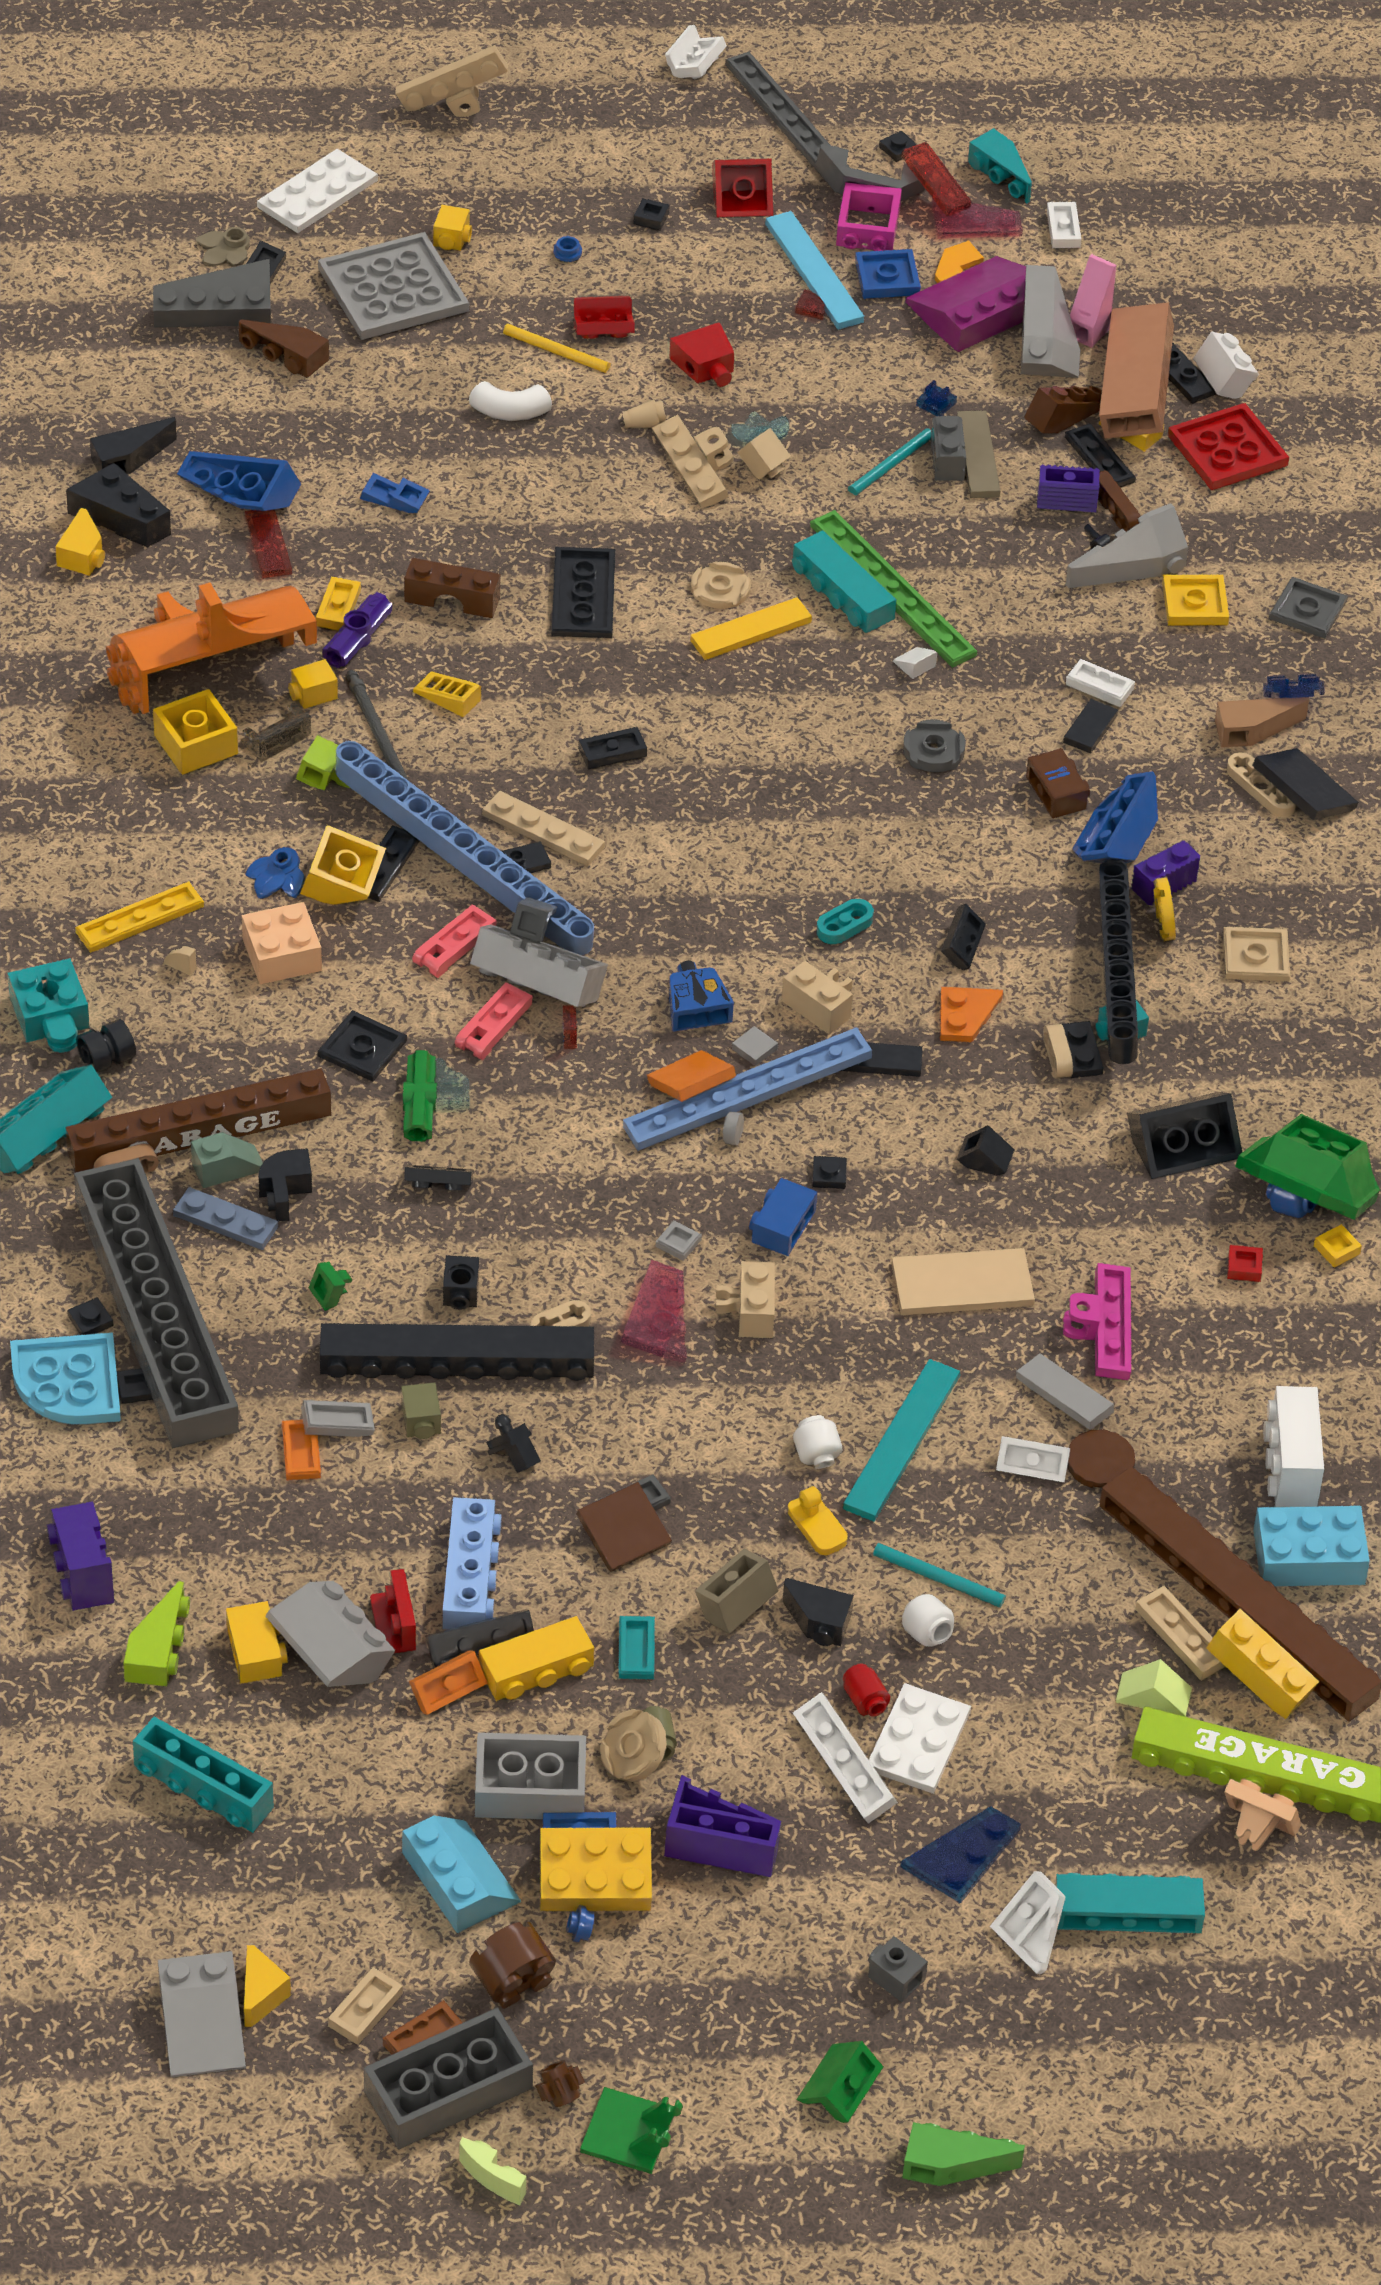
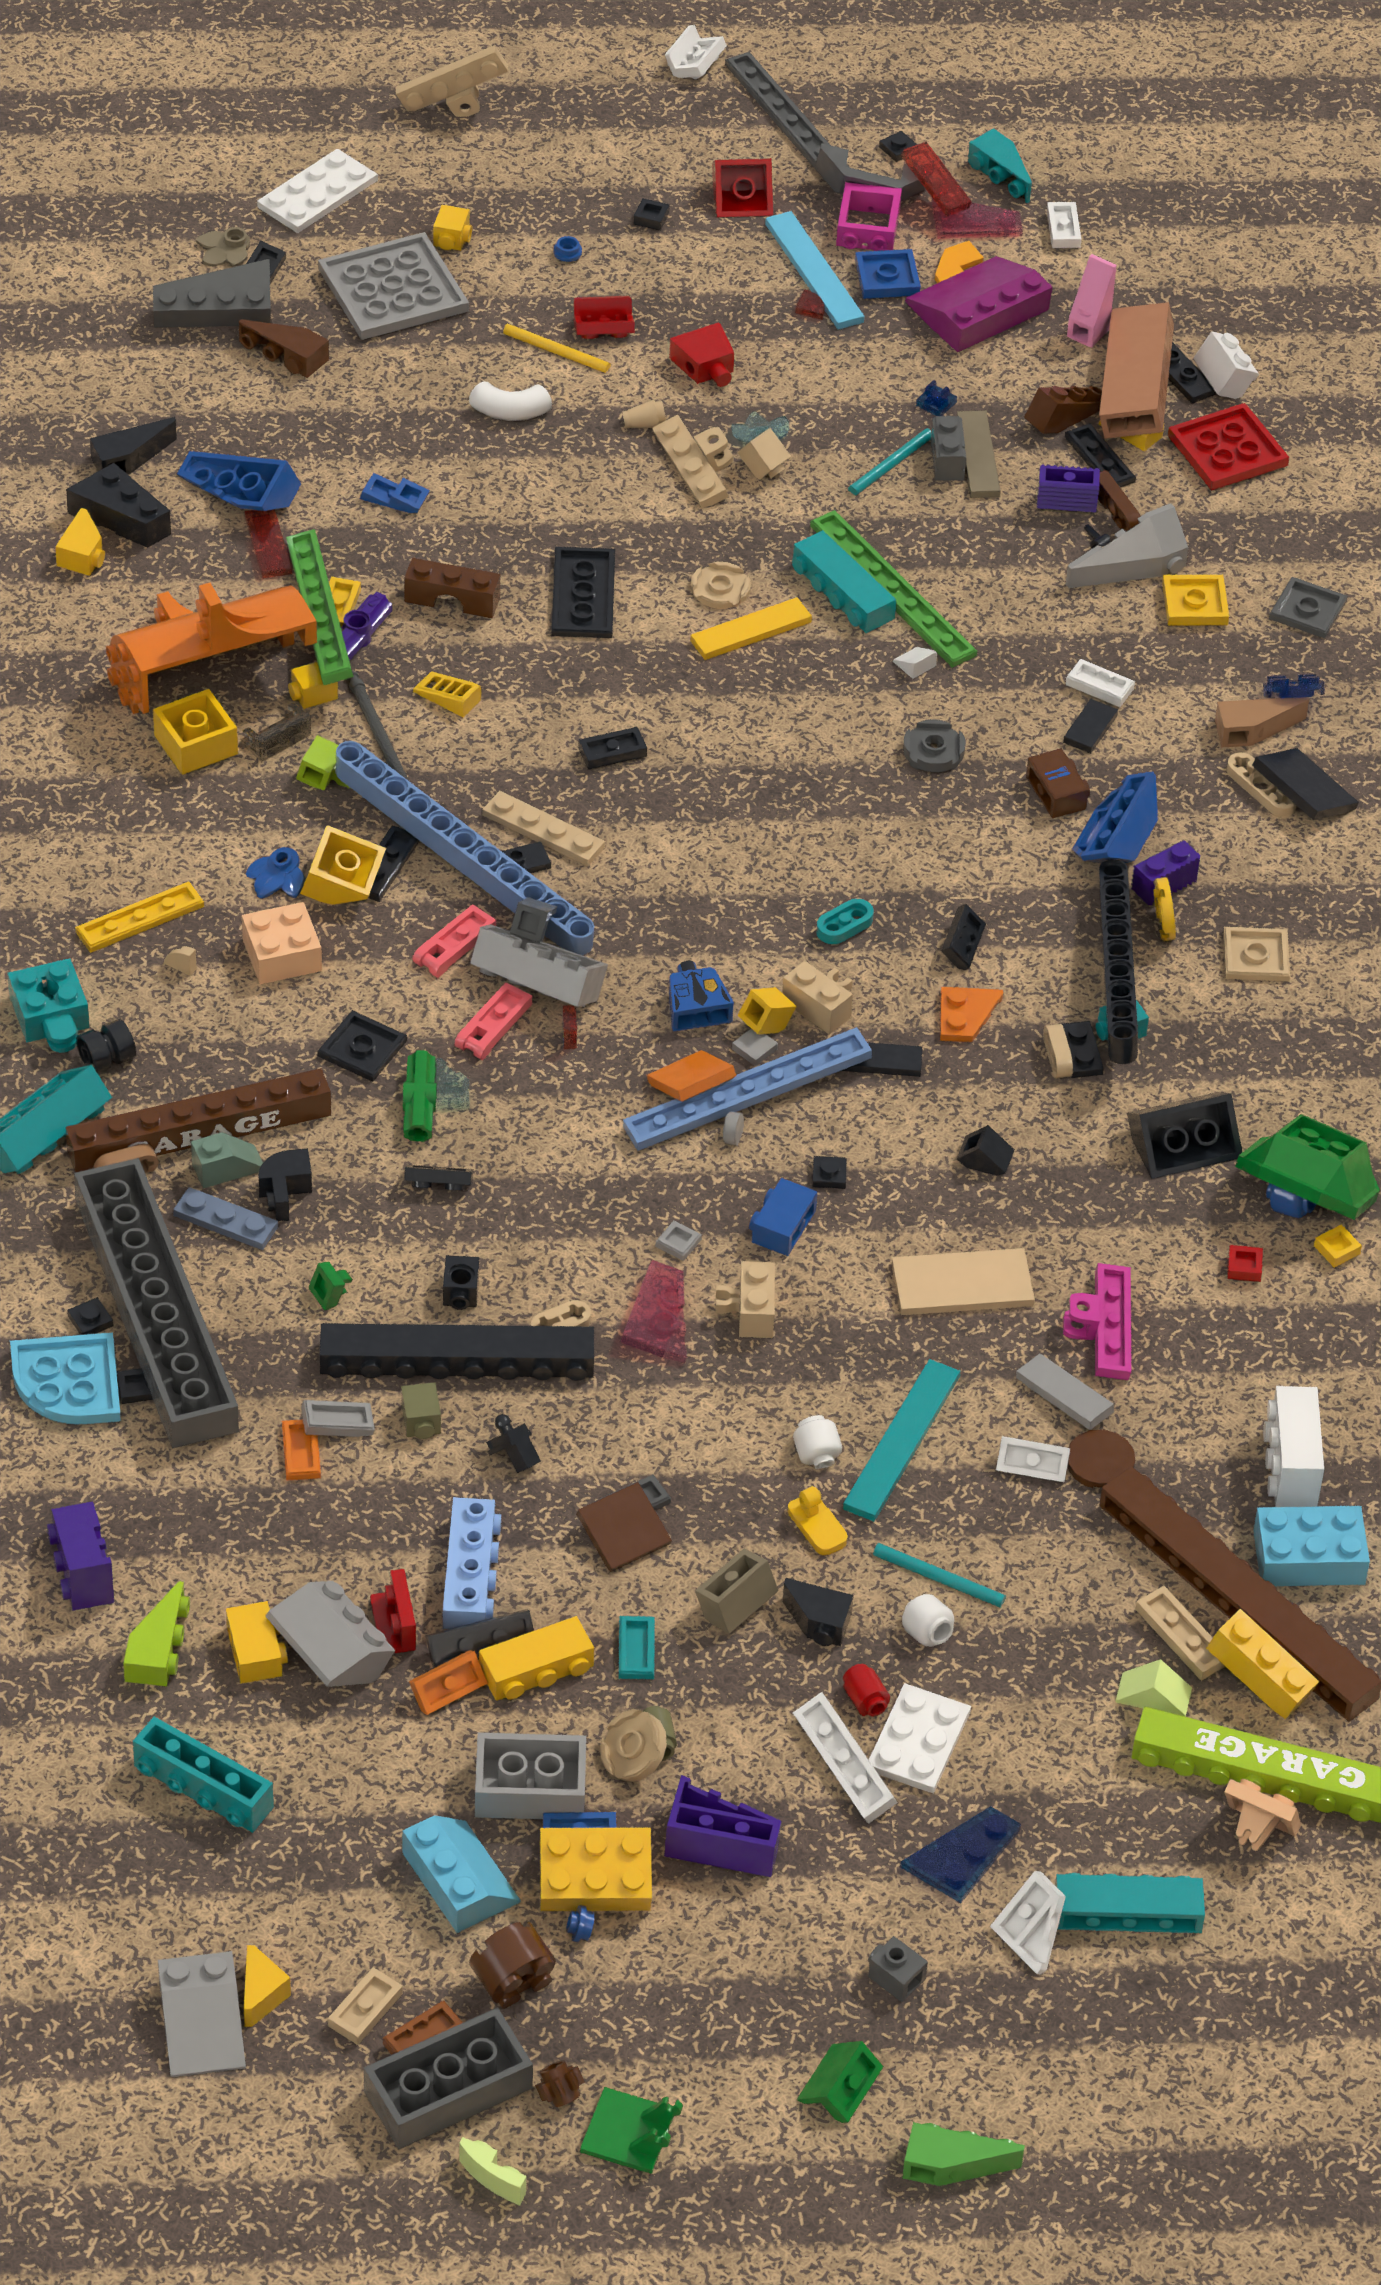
light grey wedge [1021,265,1080,378] -> none
none -> bright green tile [286,529,354,685]
none -> yellow brick [737,987,797,1035]

